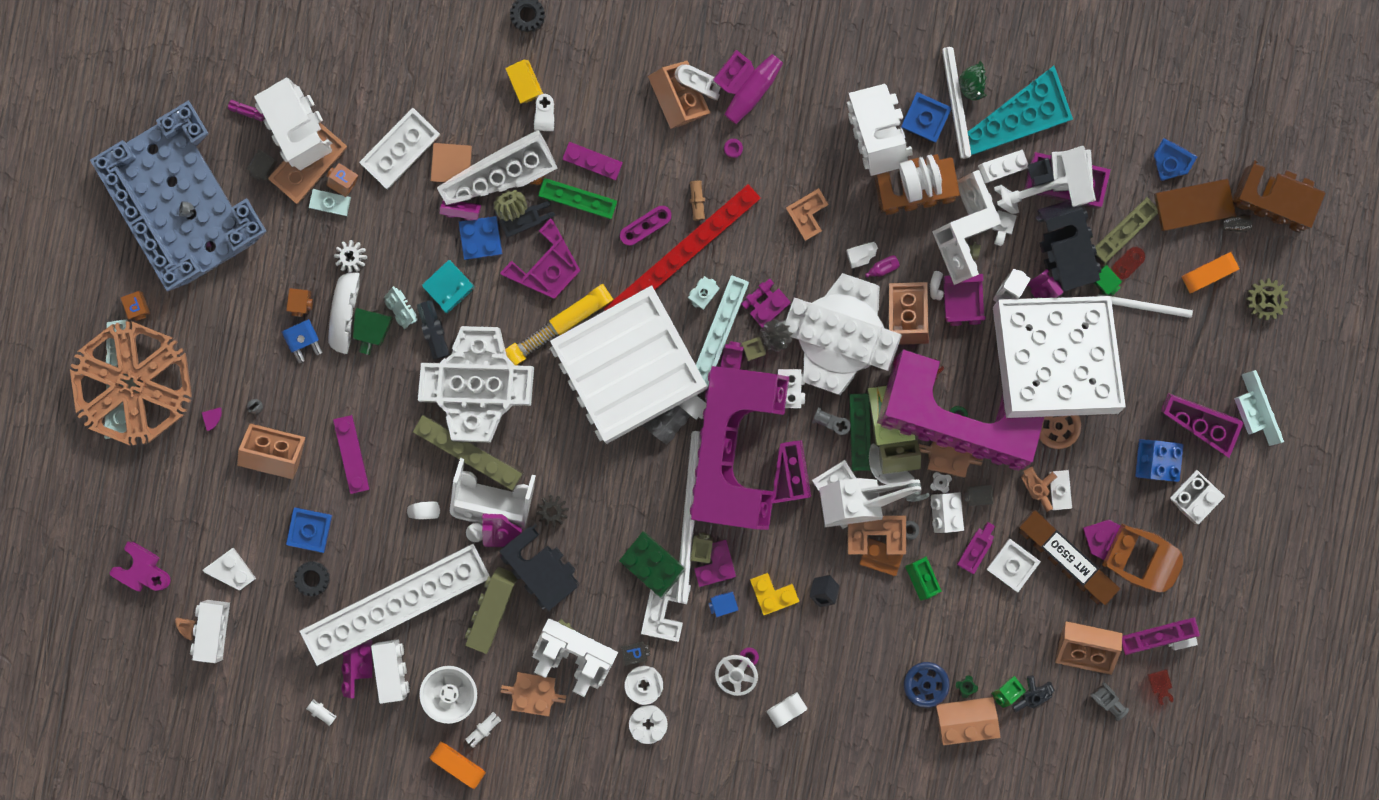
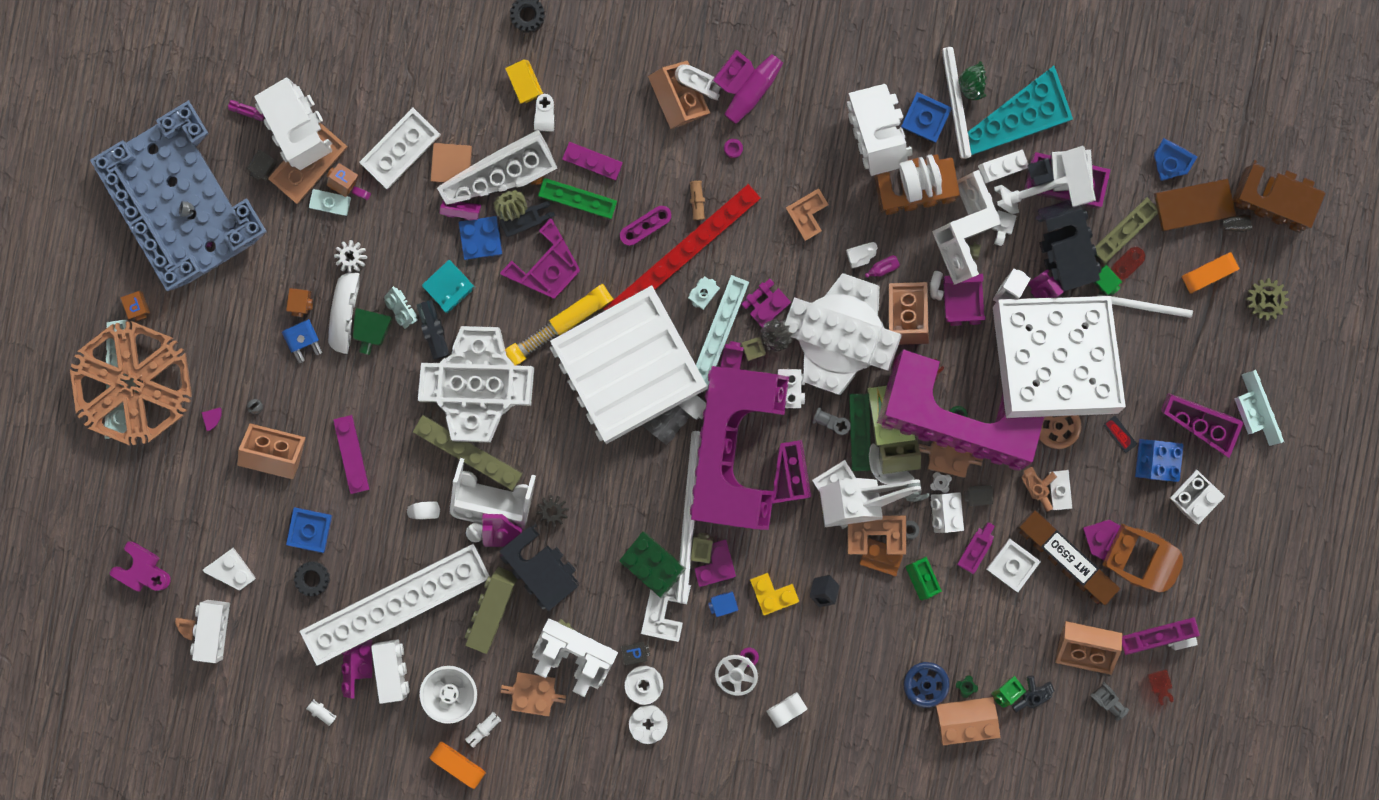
none -> magenta tile [351,186,371,200]
none -> sticker [1104,416,1137,453]

